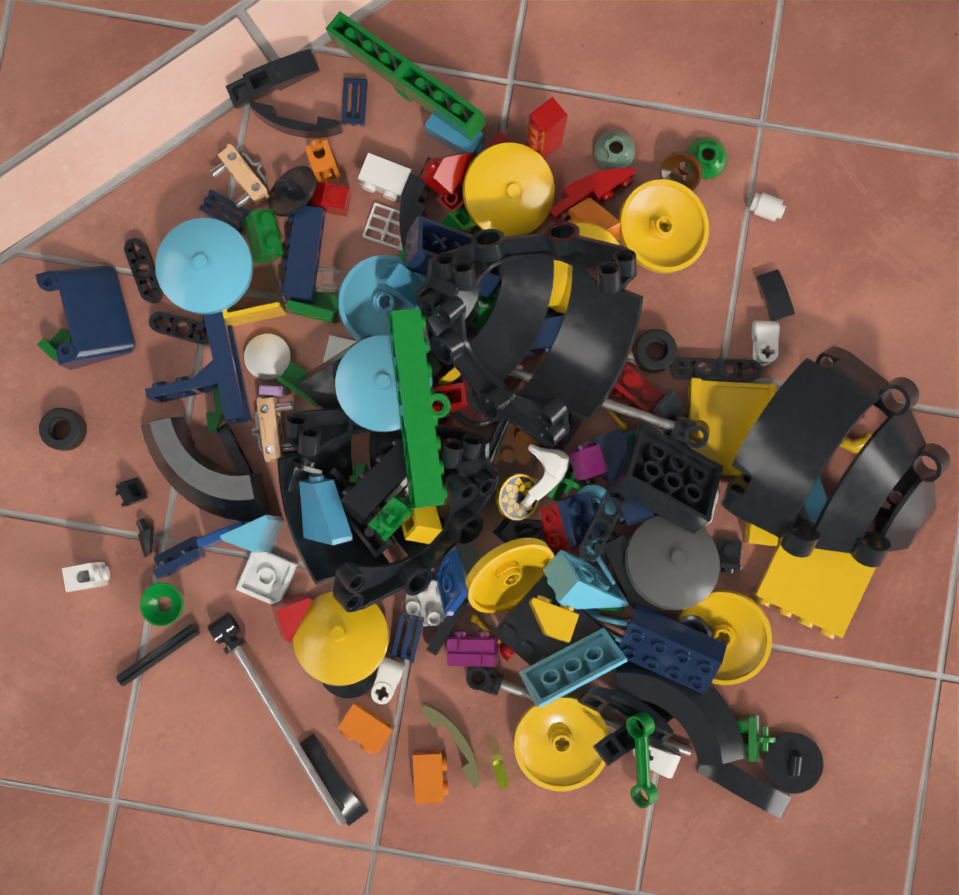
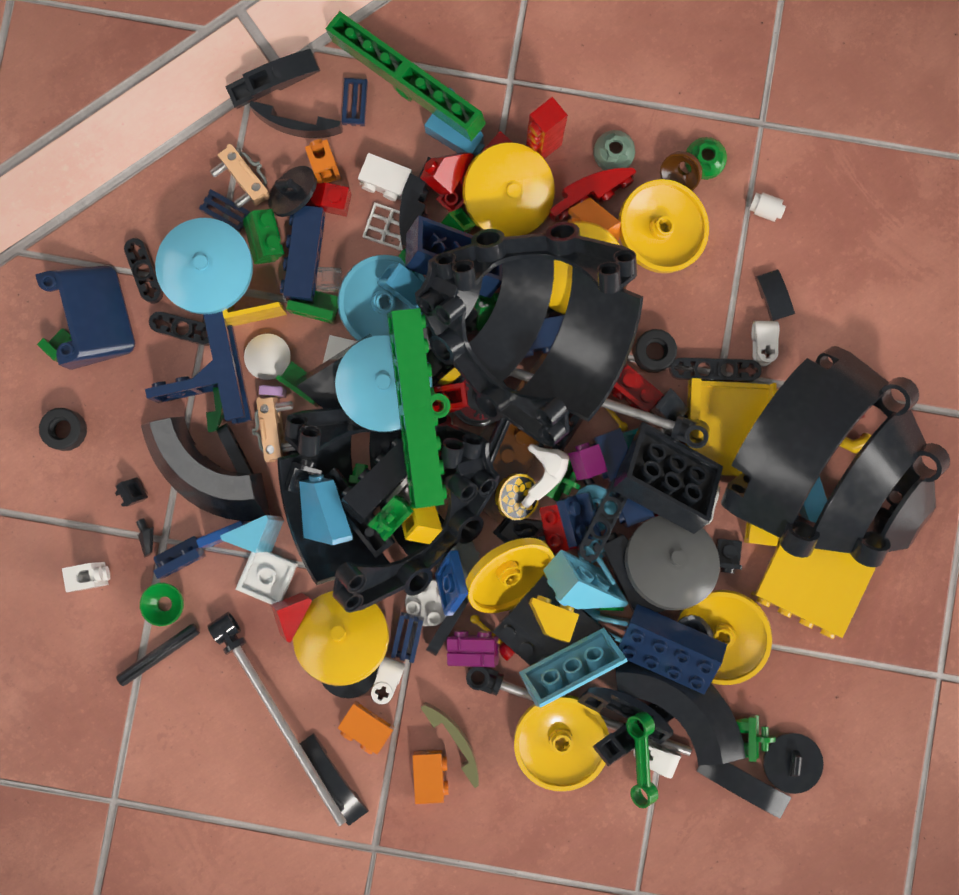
clear neon green tile [493,759,509,789] -> none

